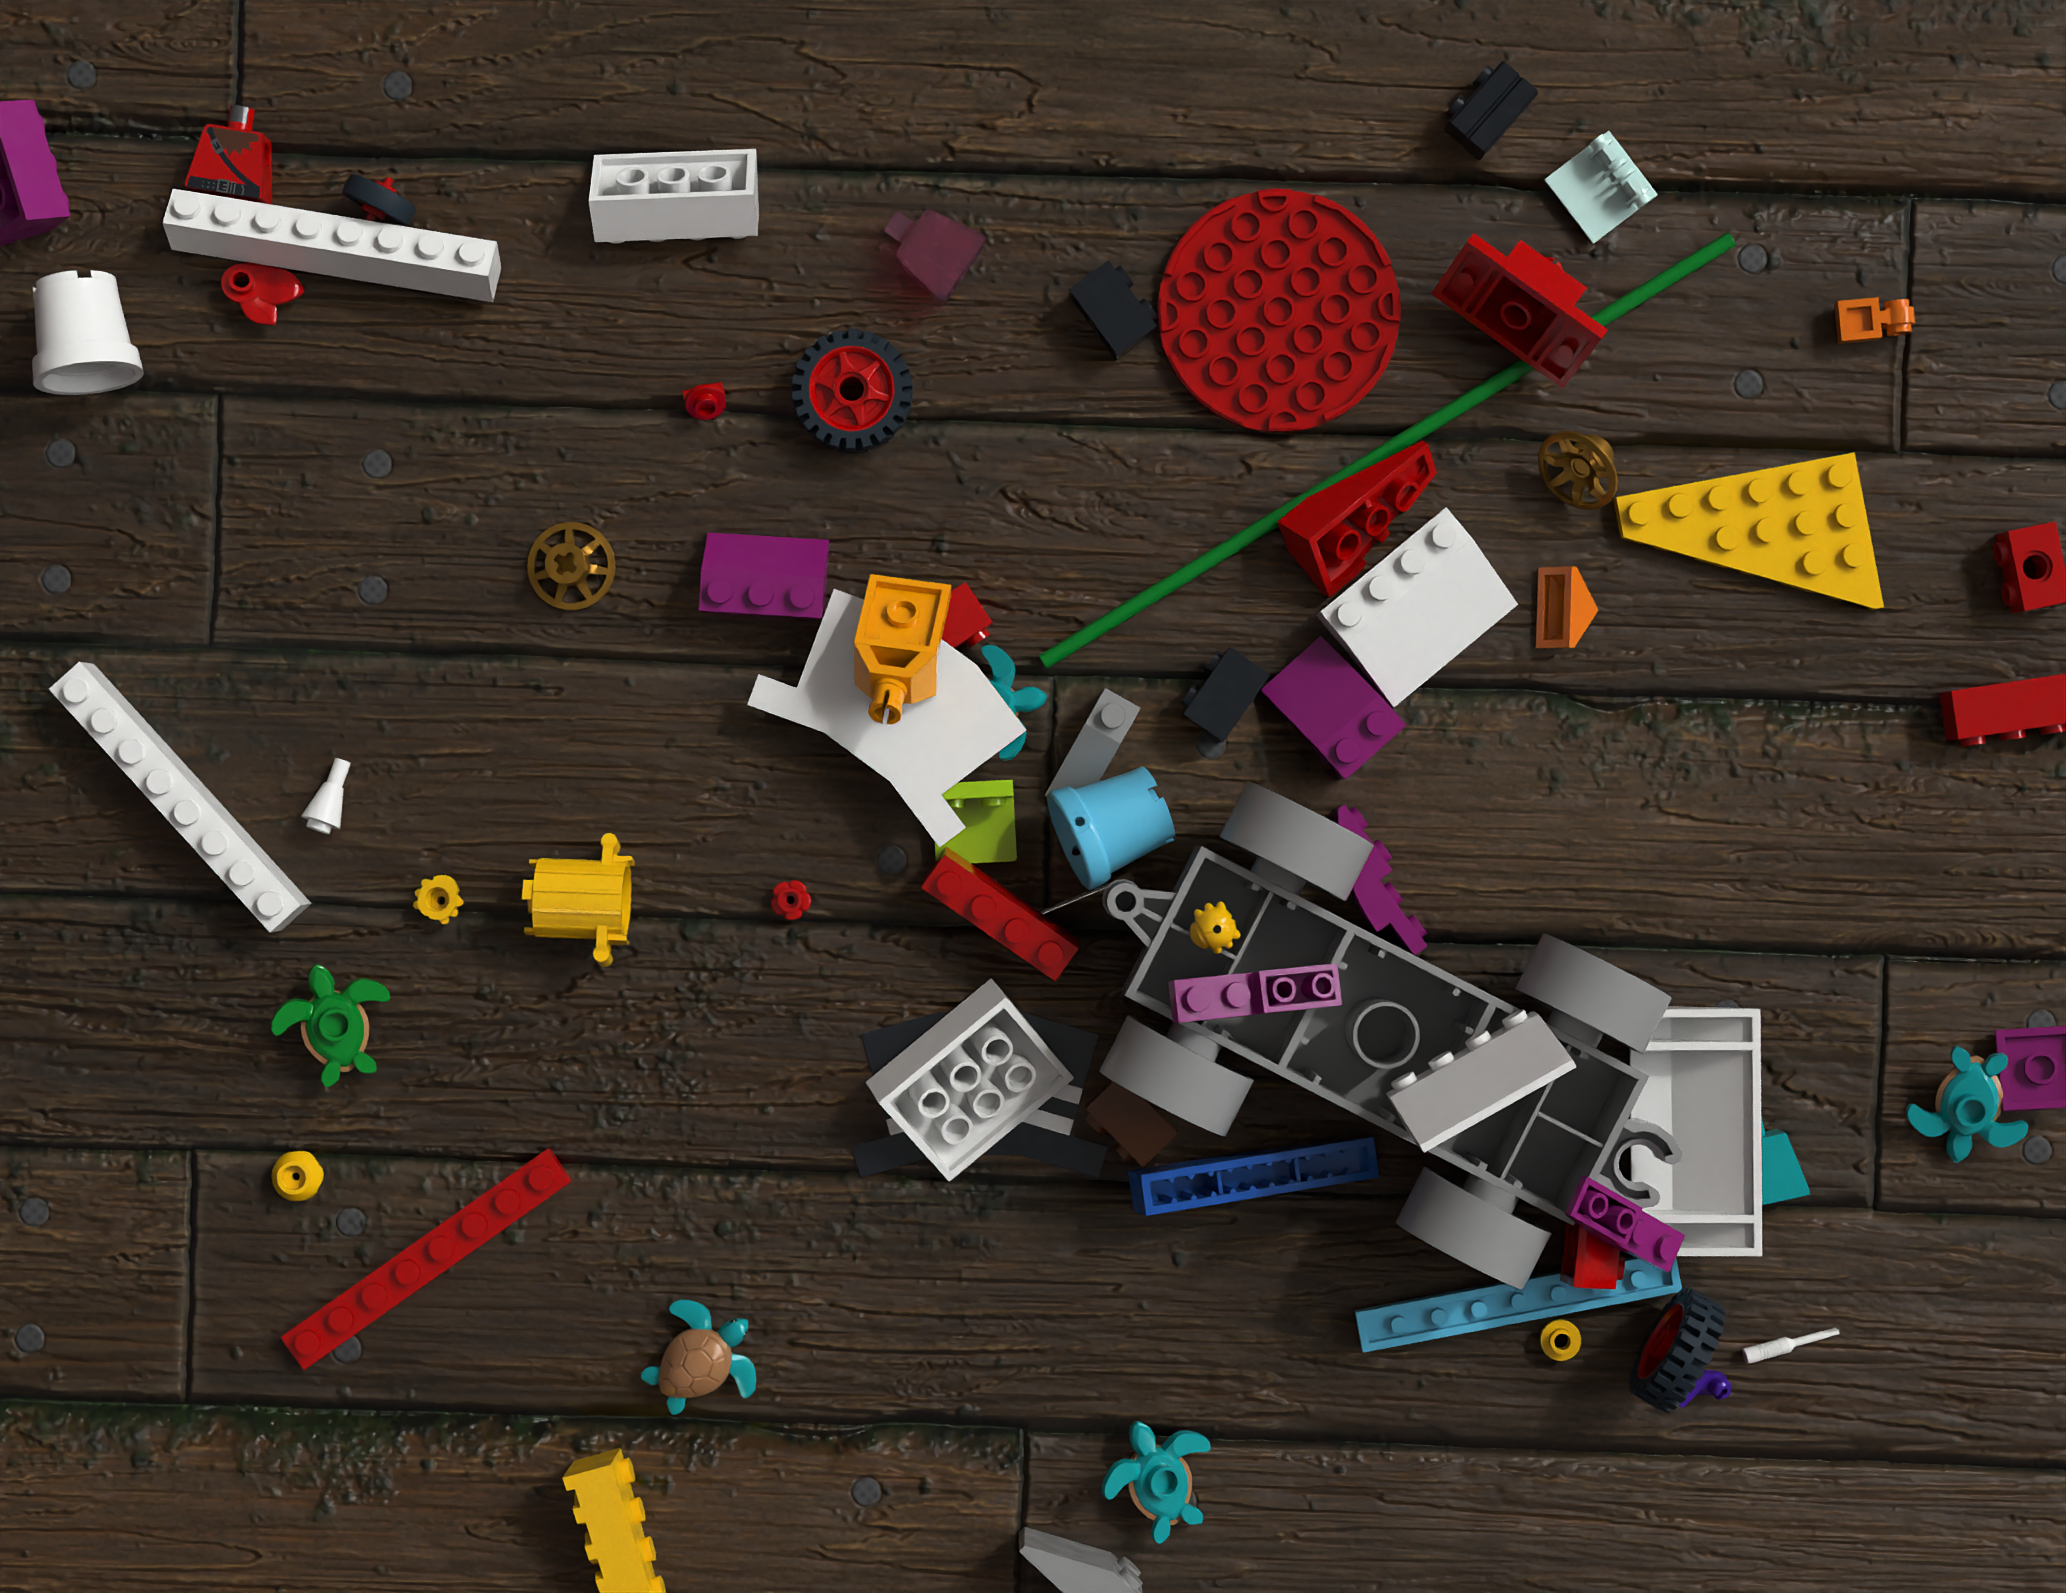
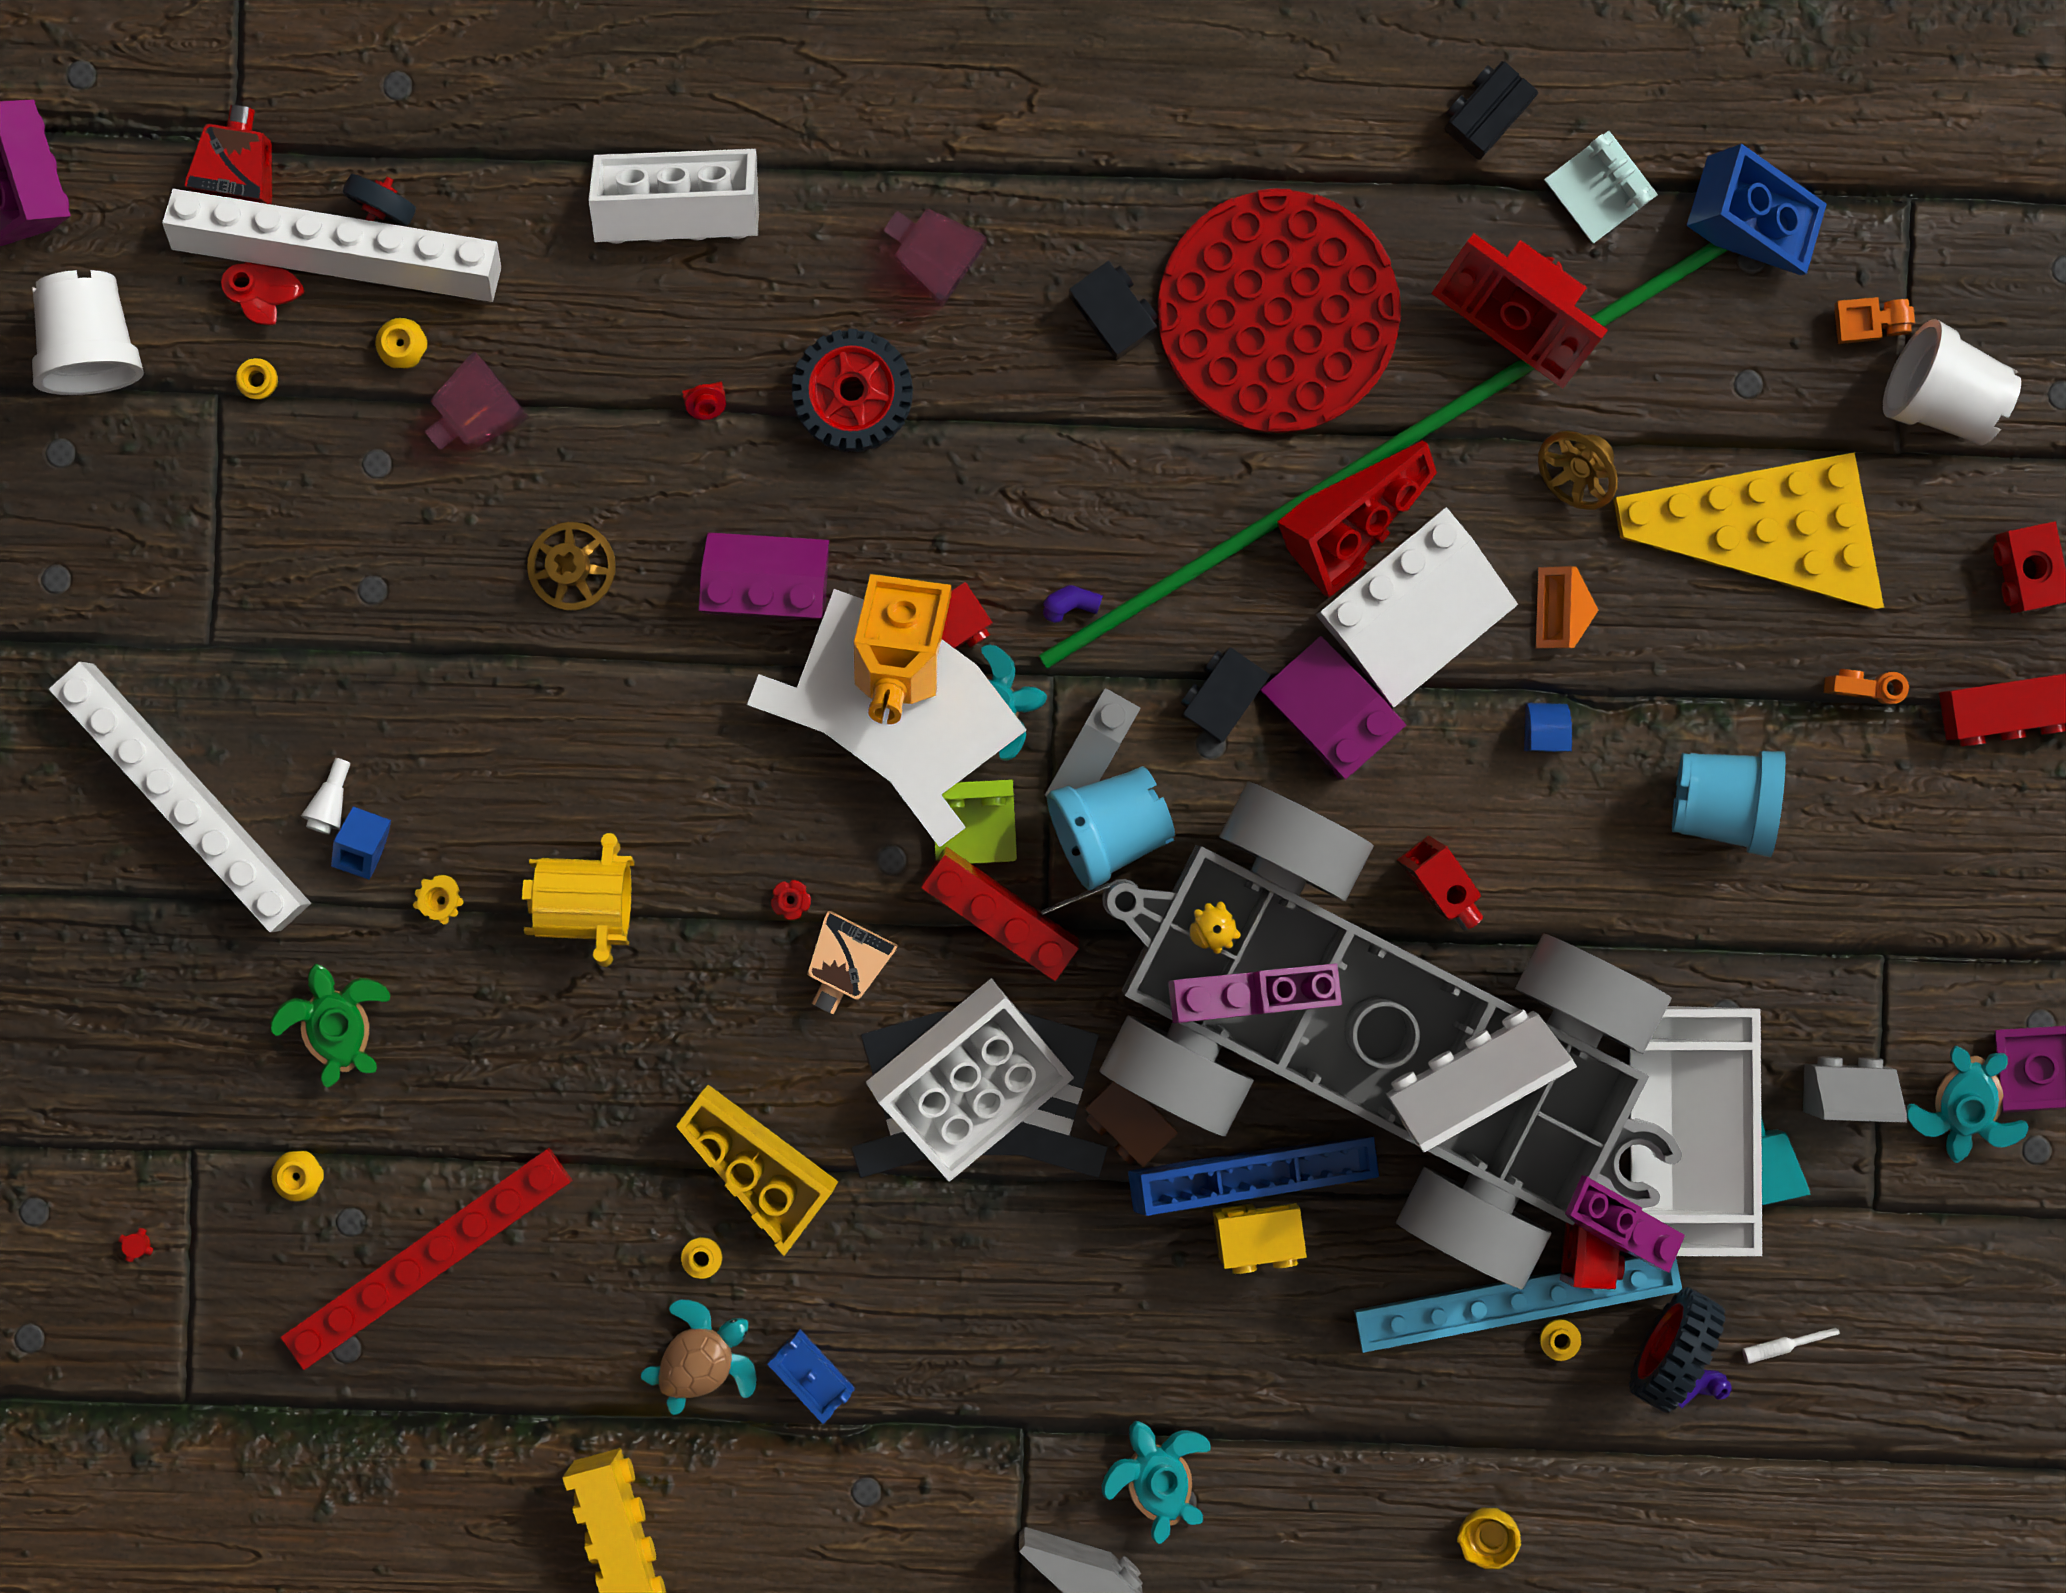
magenta slope [1334,804,1427,956] -> none
none -> red piece [118,1228,154,1262]
none -> yellow plate [236,358,278,400]
none -> blue brick [331,807,391,880]
none -> yellow plate [375,318,427,368]
none -> clear pink torso [425,351,529,450]
none -> yellow wedge [676,1085,838,1256]
none -> yellow plate [681,1237,722,1279]
none -> blue hinge [767,1329,855,1424]
none -> torso [807,911,898,1014]
none -> dark purple arm [1043,585,1103,623]
none -> yellow brick [1213,1203,1307,1274]
none -> red torso [1397,835,1483,931]
none -> yellow hair [1457,1507,1521,1569]
none -> blue brick [1524,703,1572,752]
none -> medium azure piece [1672,751,1786,857]
none -> blue slope [1687,144,1827,275]
none -> light grey slope [1803,1057,1907,1123]
none -> orange plate [1823,669,1909,705]
none -> white piece [1883,319,2021,445]

